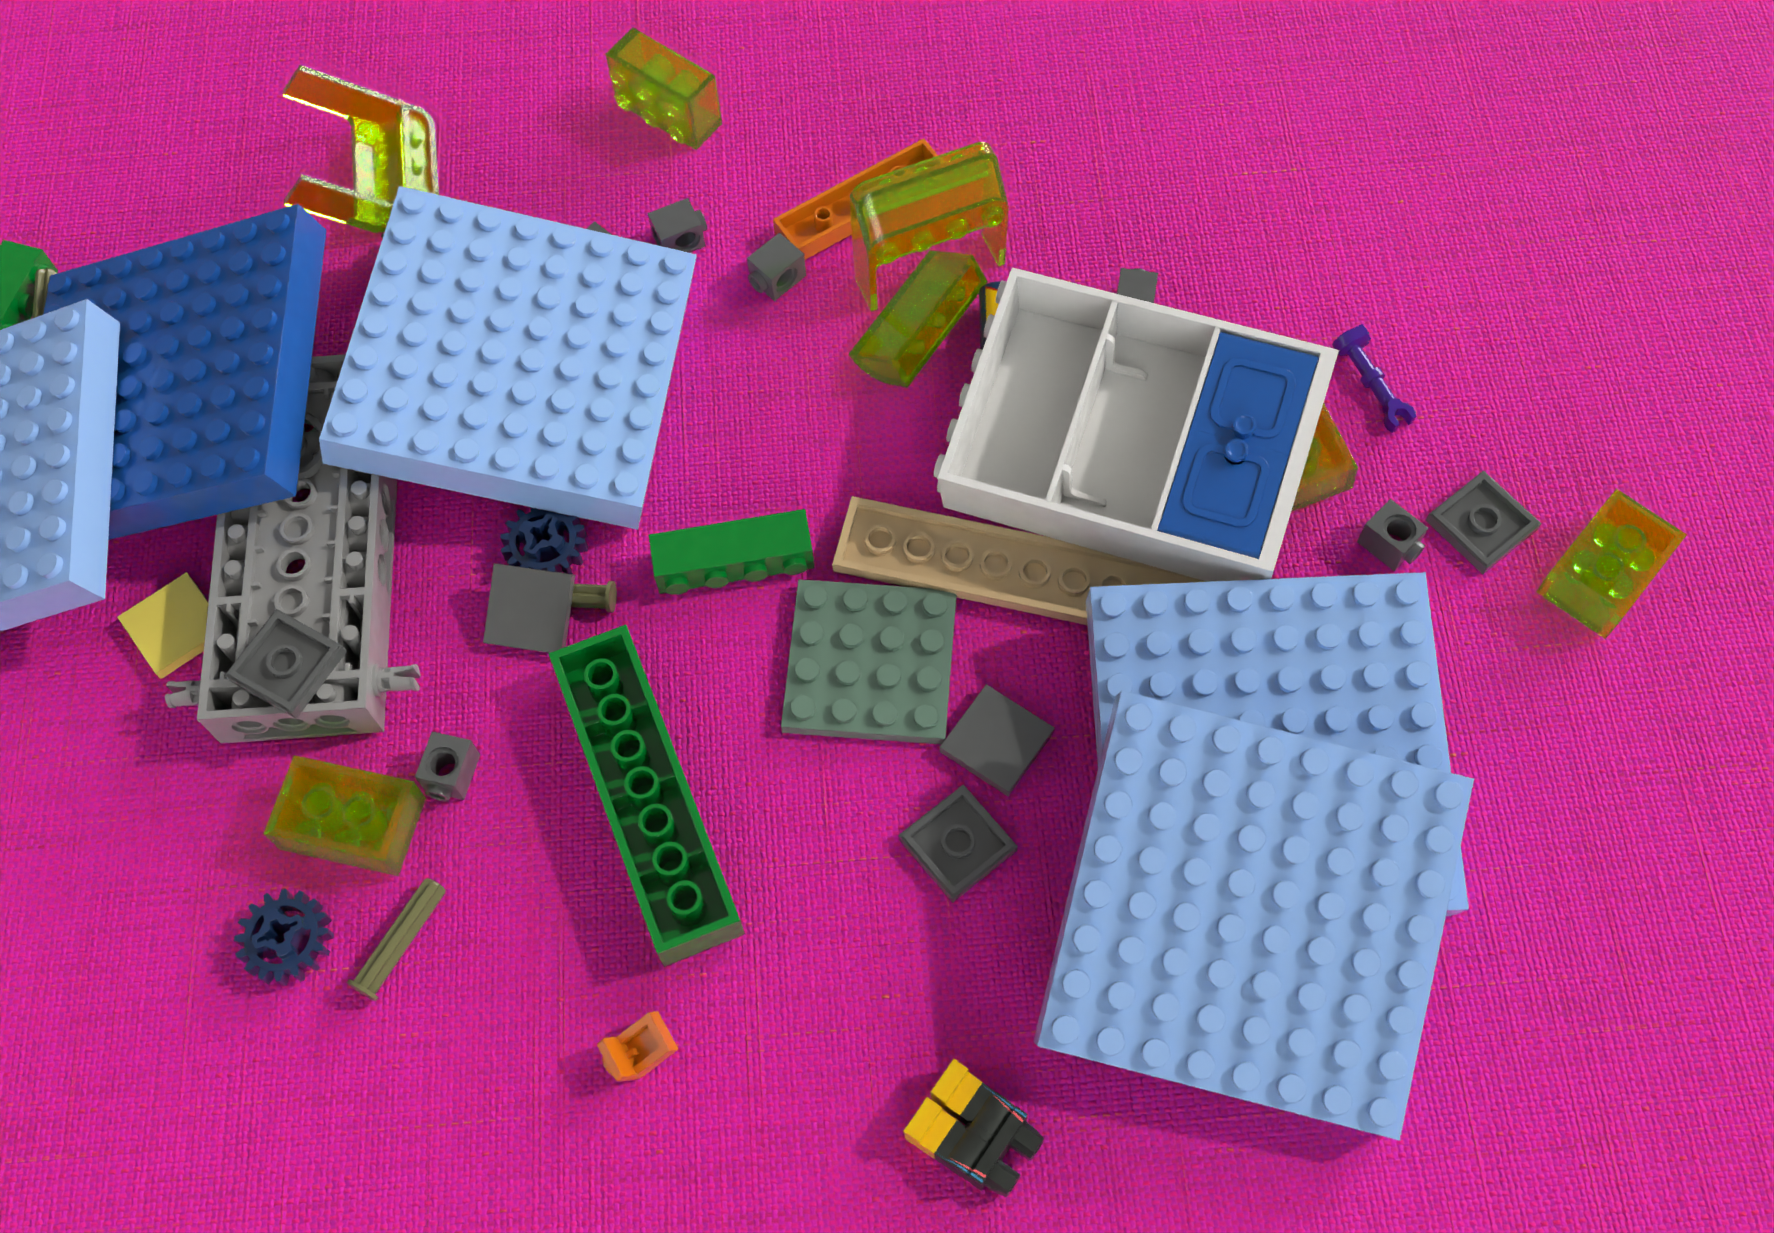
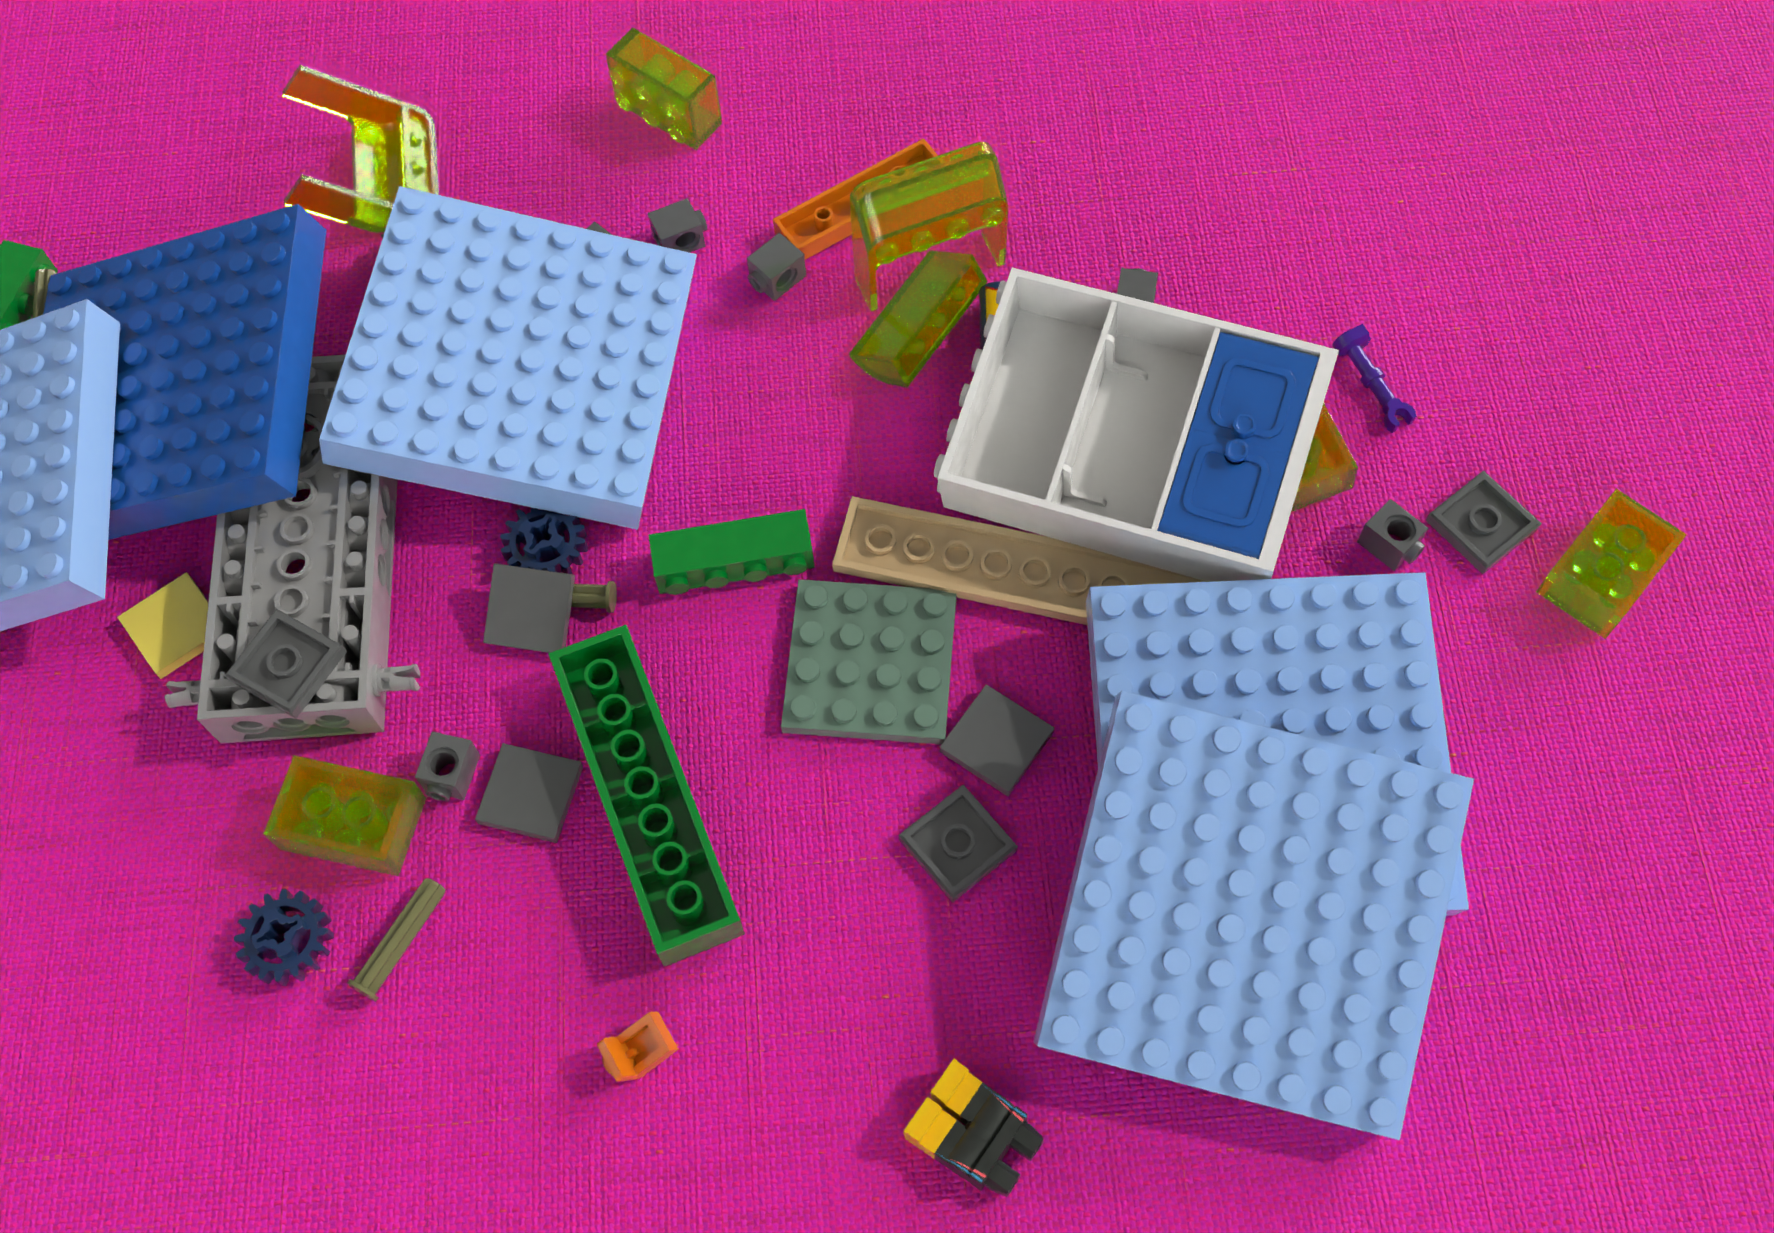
none -> dark grey tile [475,743,583,843]

